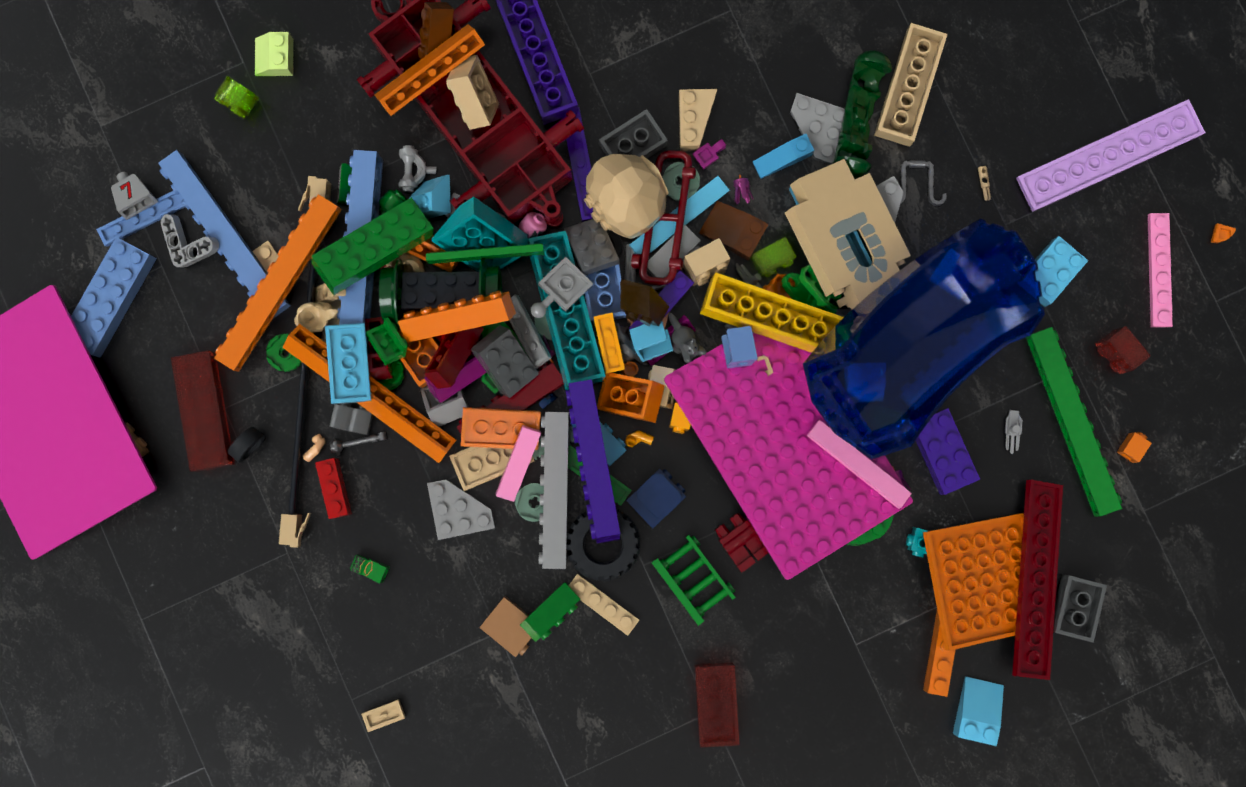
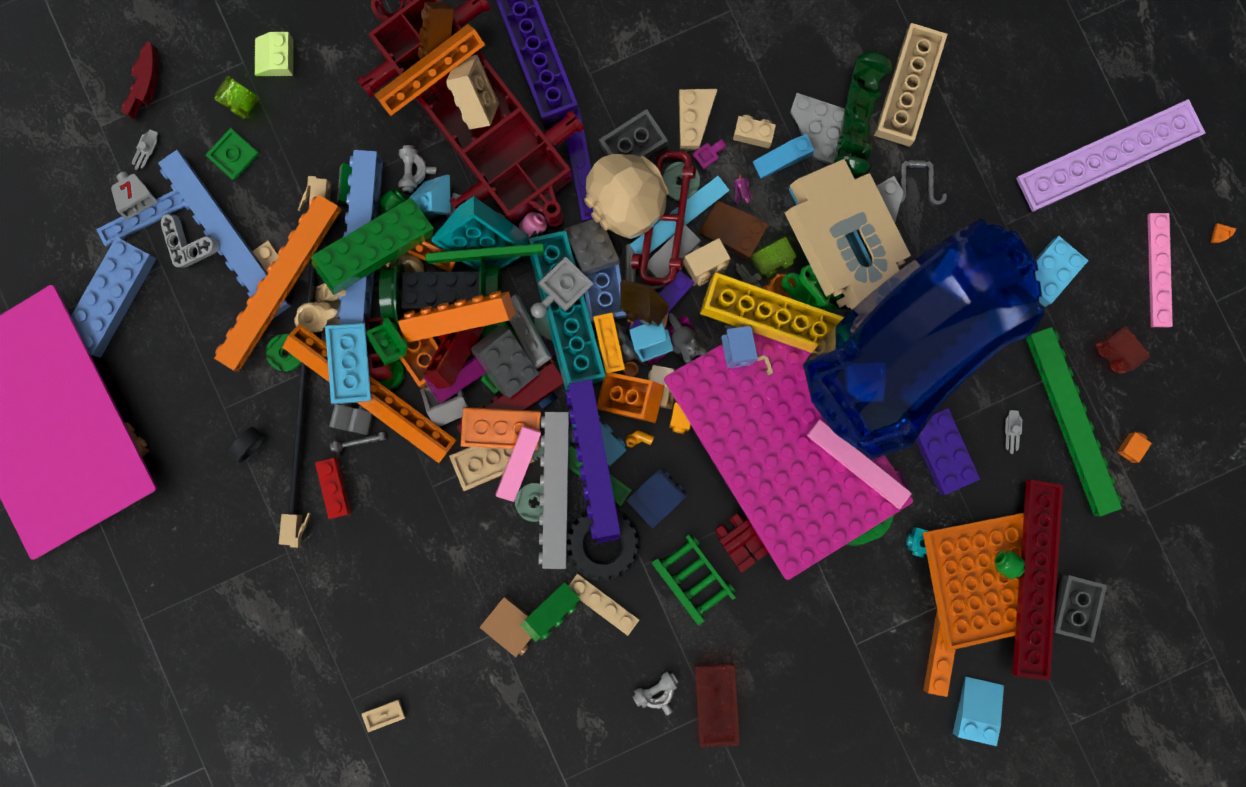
clear red brick [171,351,235,472] -> none
light nougat arm [303,434,325,462] -> none
green leg [350,554,390,584] -> none
light grey plate [427,480,495,540] -> none
tan pin [978,166,991,201] -> none
none -> dark red slope [121,41,159,120]
none -> light grey piece [132,130,159,170]
none -> green tile [205,128,260,181]
none -> light grey piece [632,671,678,715]
none -> tan brick [733,115,776,148]
none -> green head [994,550,1025,579]

